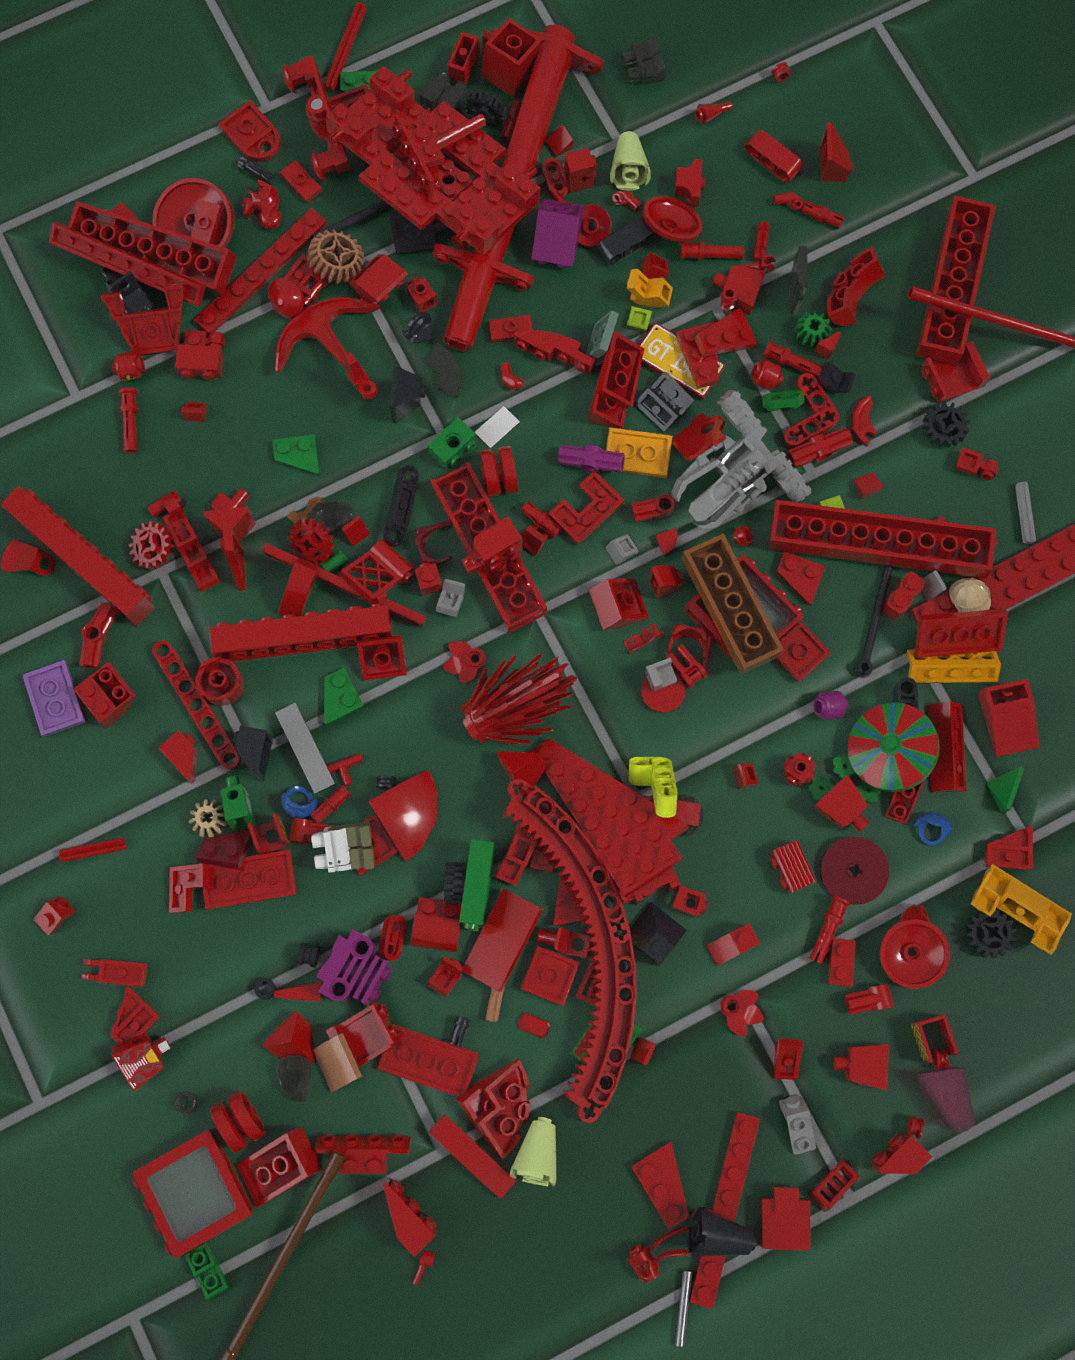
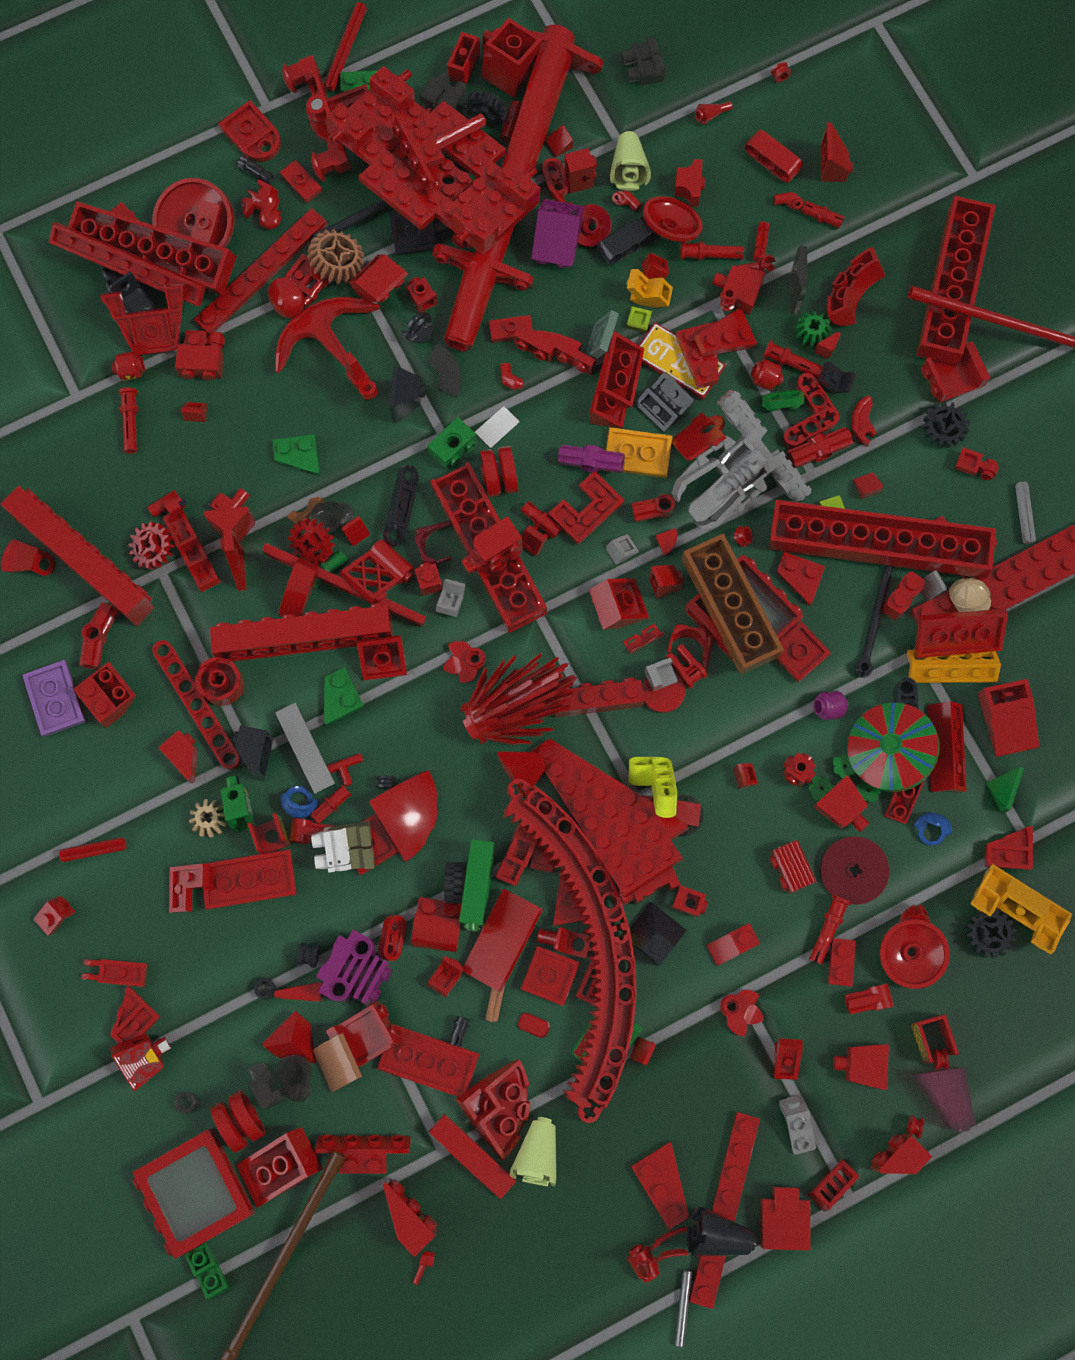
dark red wing [196,828,252,869] -> none
none -> clear smoke hips [249,1062,290,1109]
none -> red brick [553,678,644,718]

